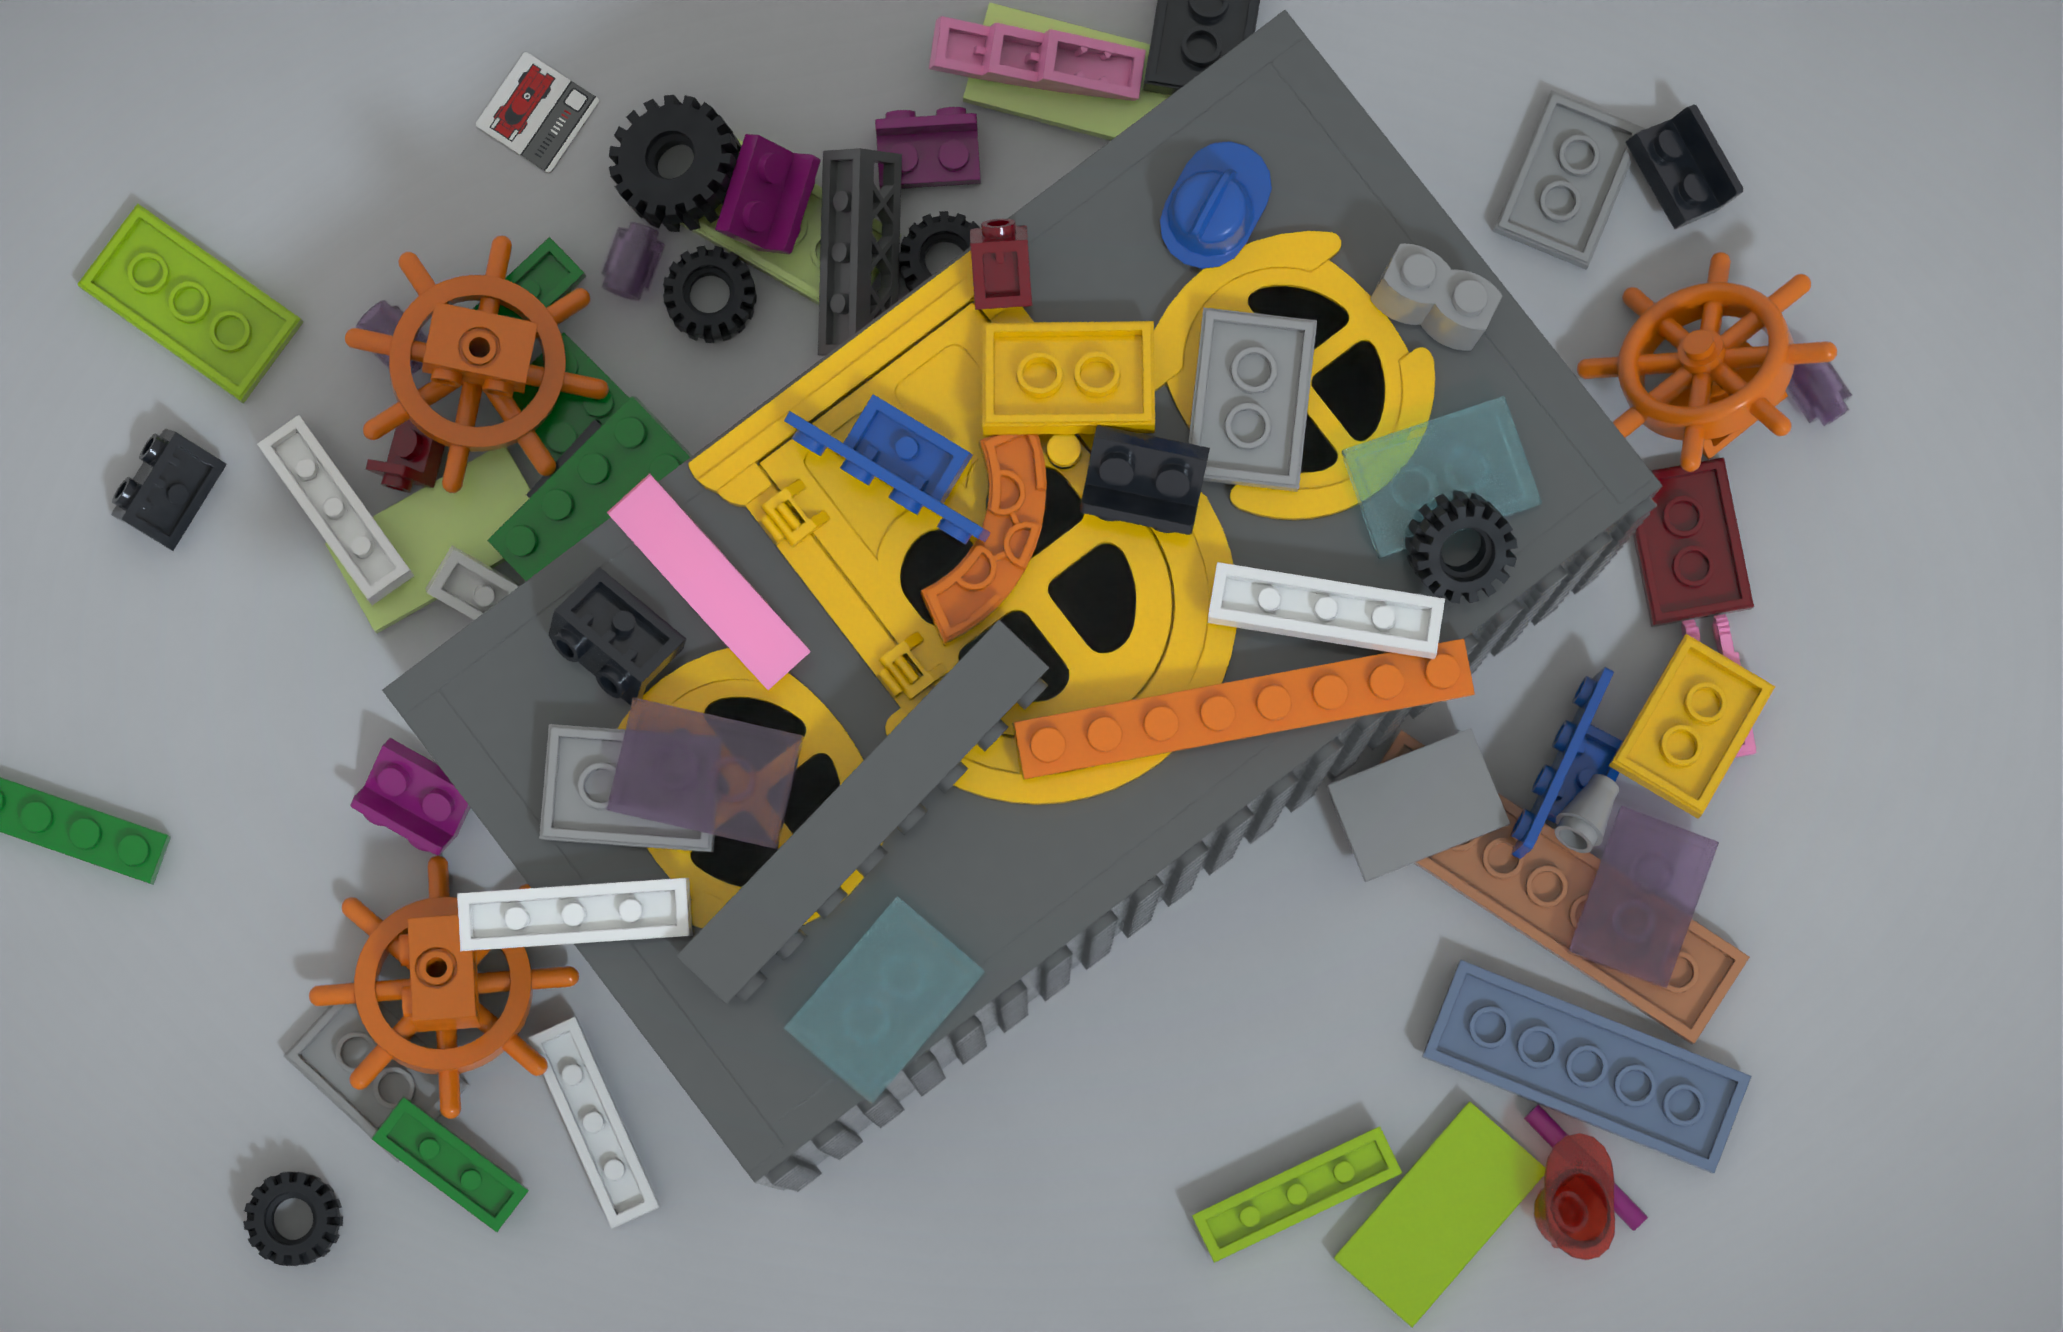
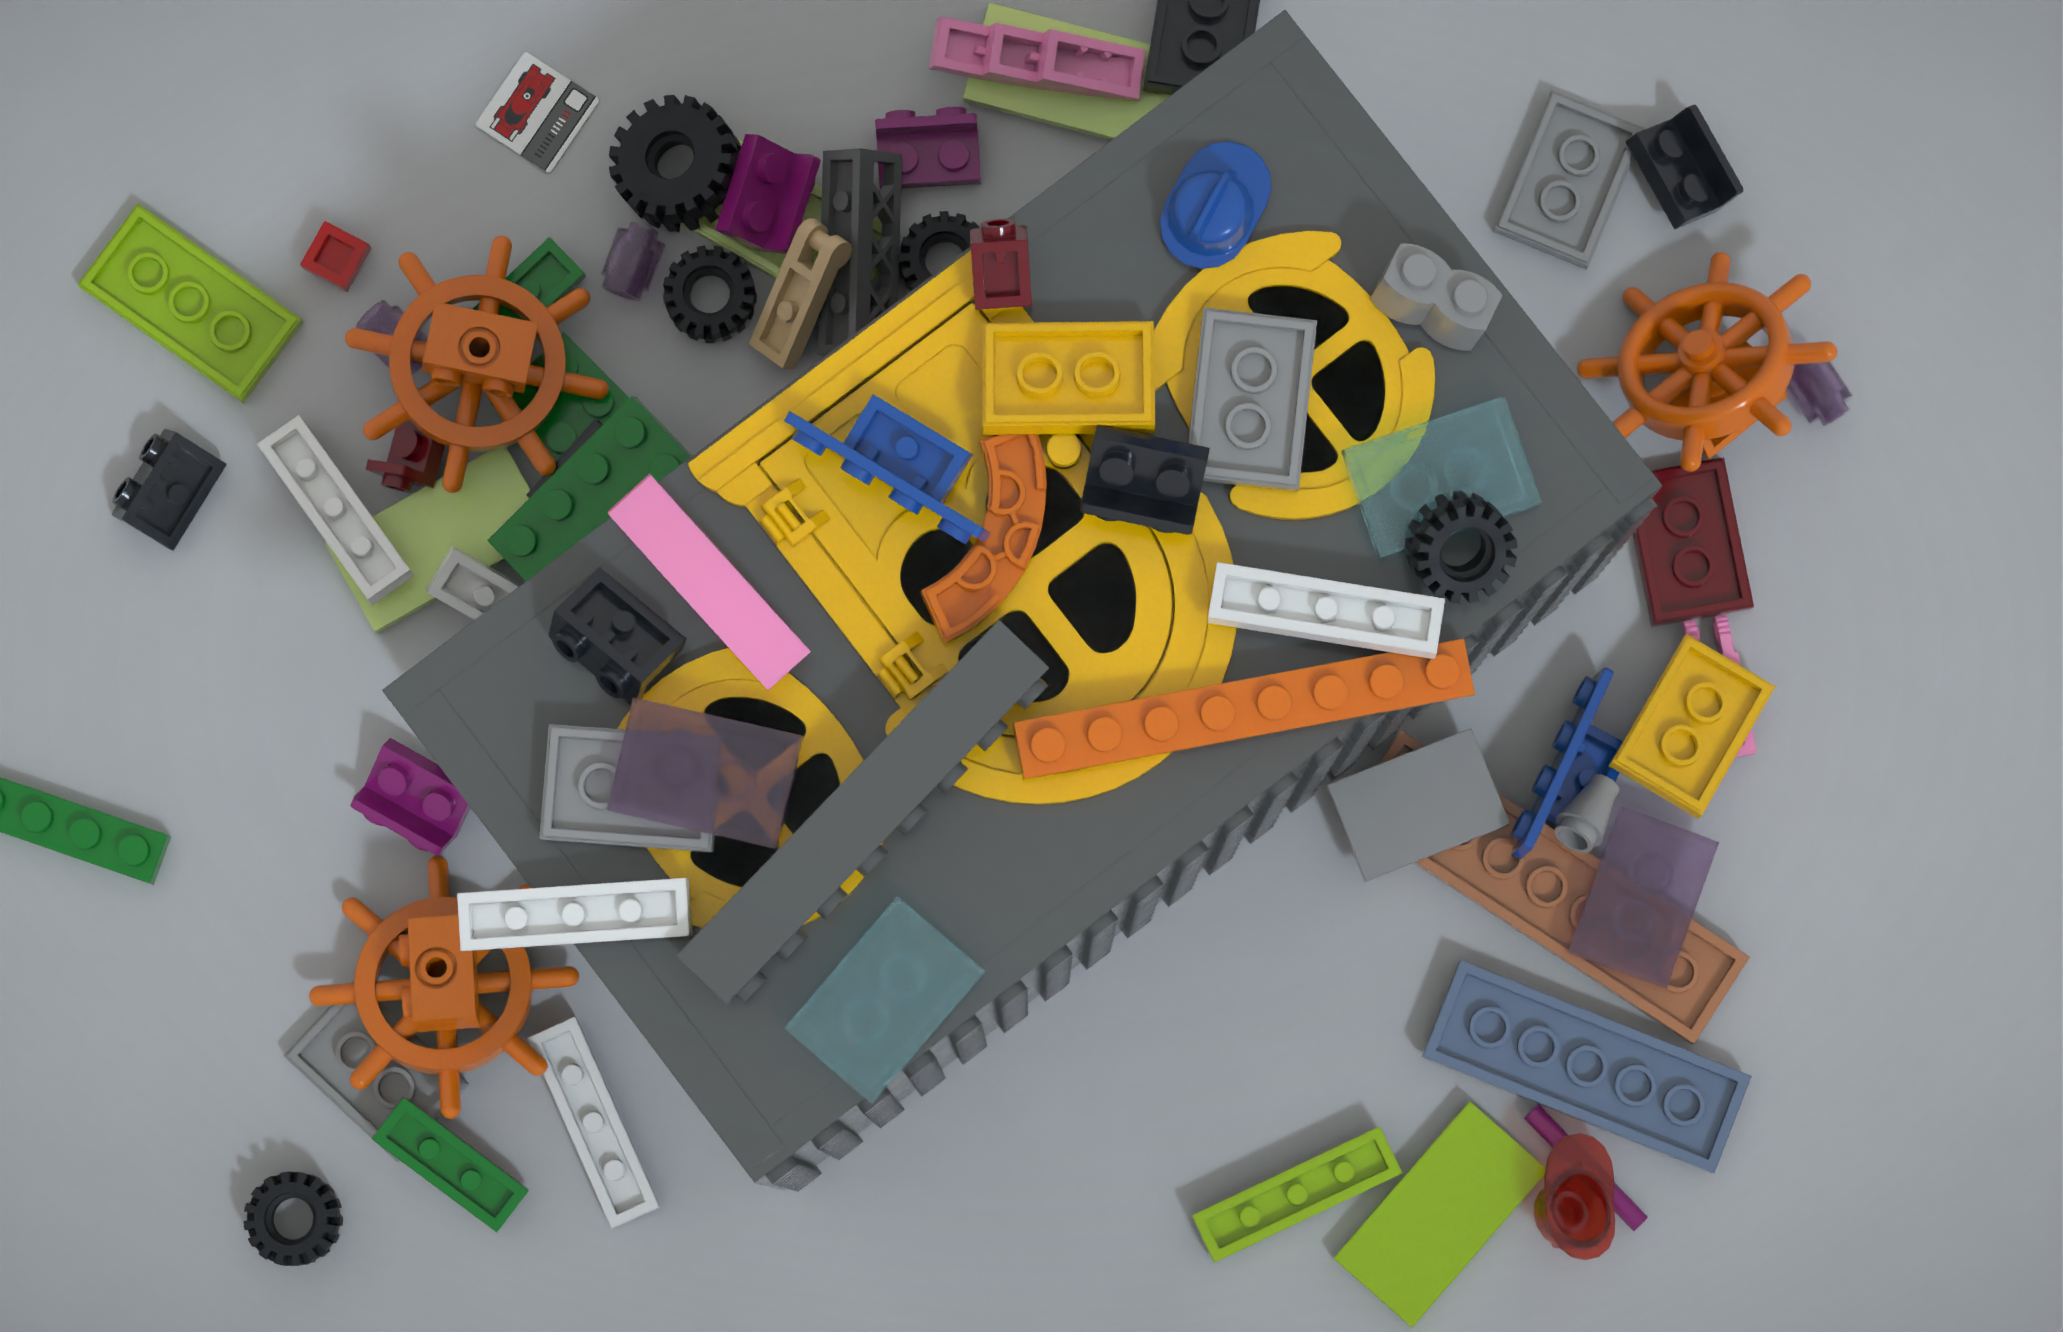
none -> red plate [300,221,372,292]
none -> tan plate [749,218,852,369]

